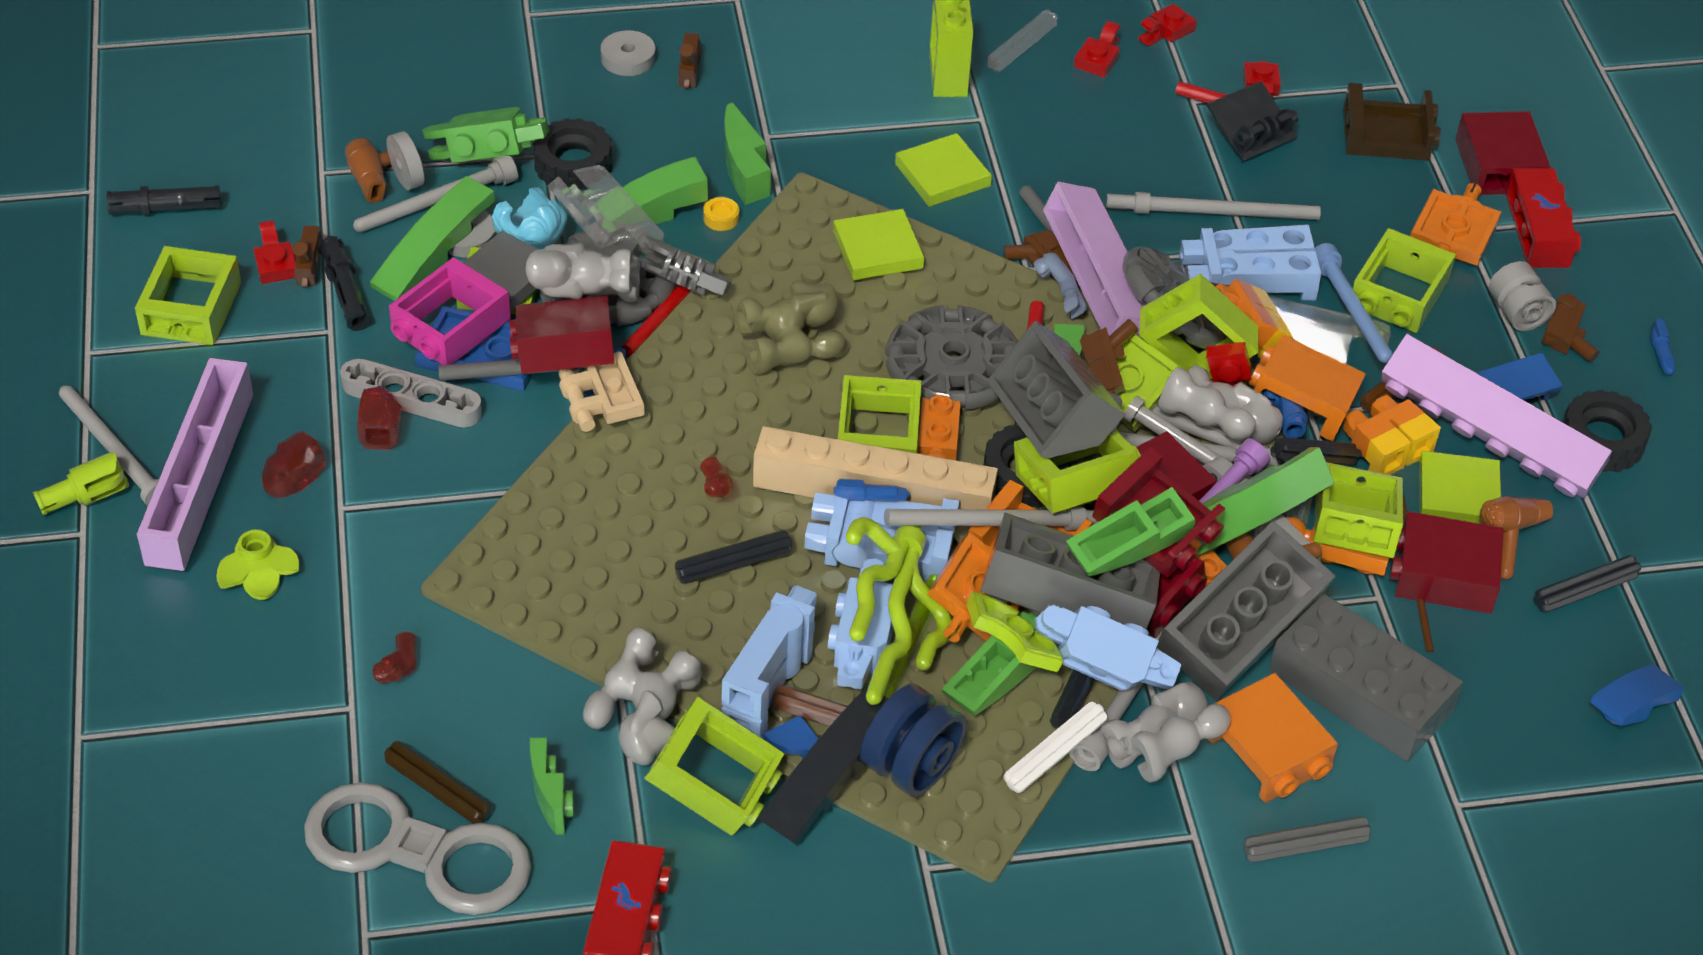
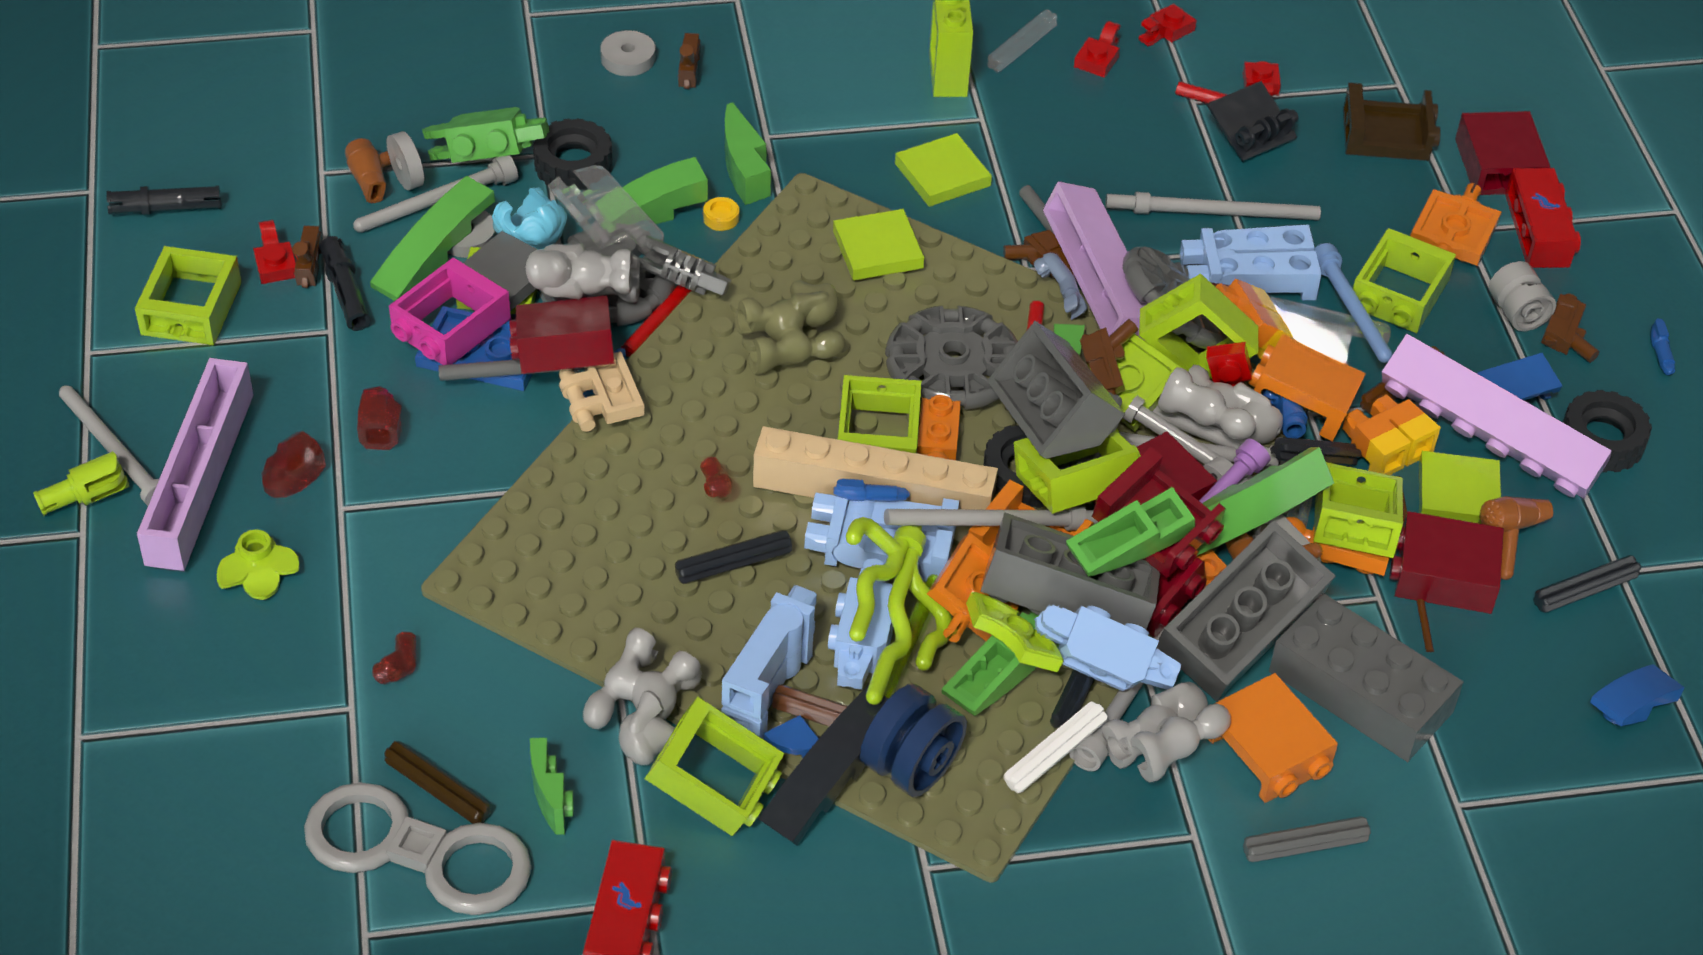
light grey beam [340,359,482,427] -> none

